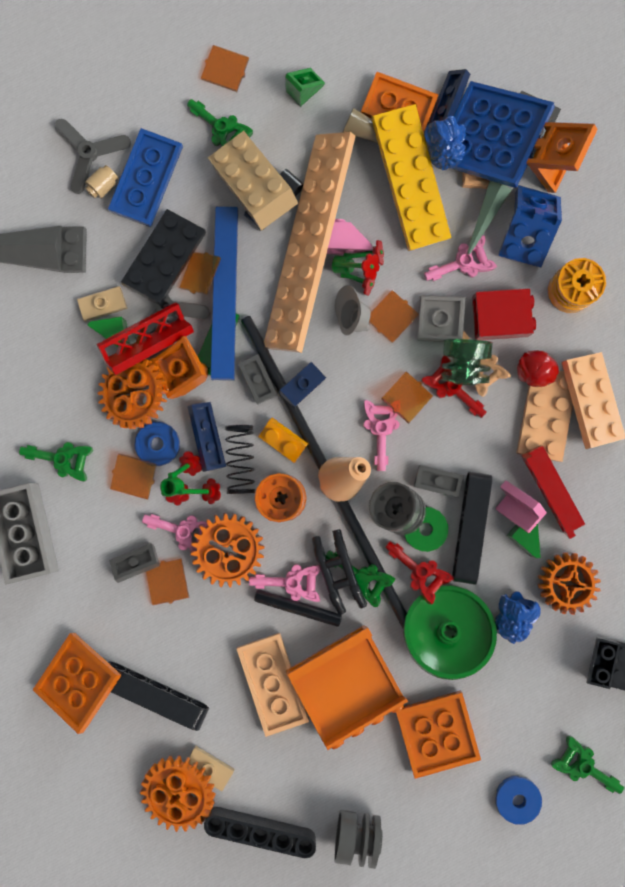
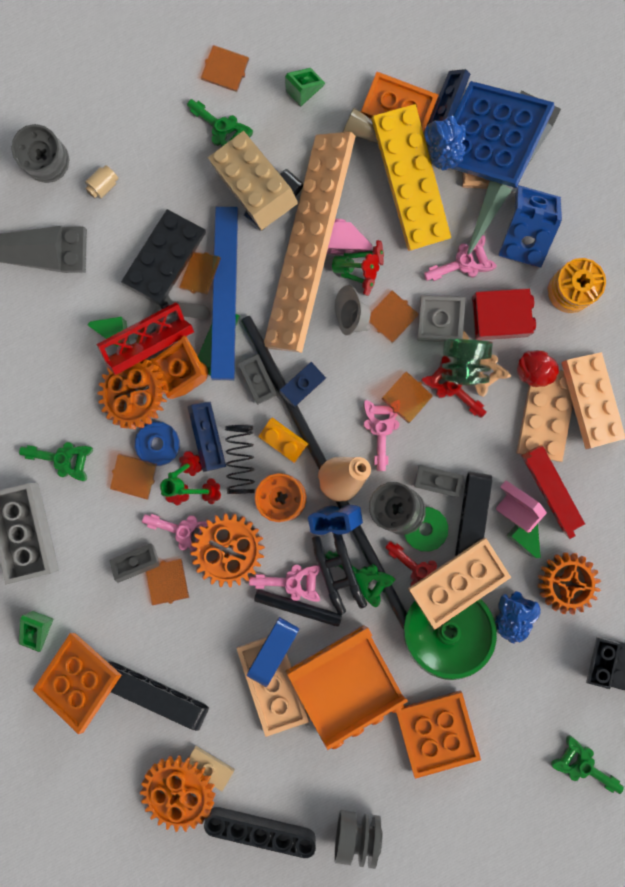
dark grey piece [55,119,131,194] -> none
tan plate [77,286,128,322] -> none
blue plate [108,128,183,227] -> none
blue tile [495,776,542,825] -> none
orange bracket [526,122,598,193] -> none
none -> dark grey wheel [11,124,70,183]
none -> green slope [19,611,54,652]
none -> blue beam [246,617,300,687]
none -> blue brick [308,505,363,535]
none -> light nougat plate [408,538,511,629]

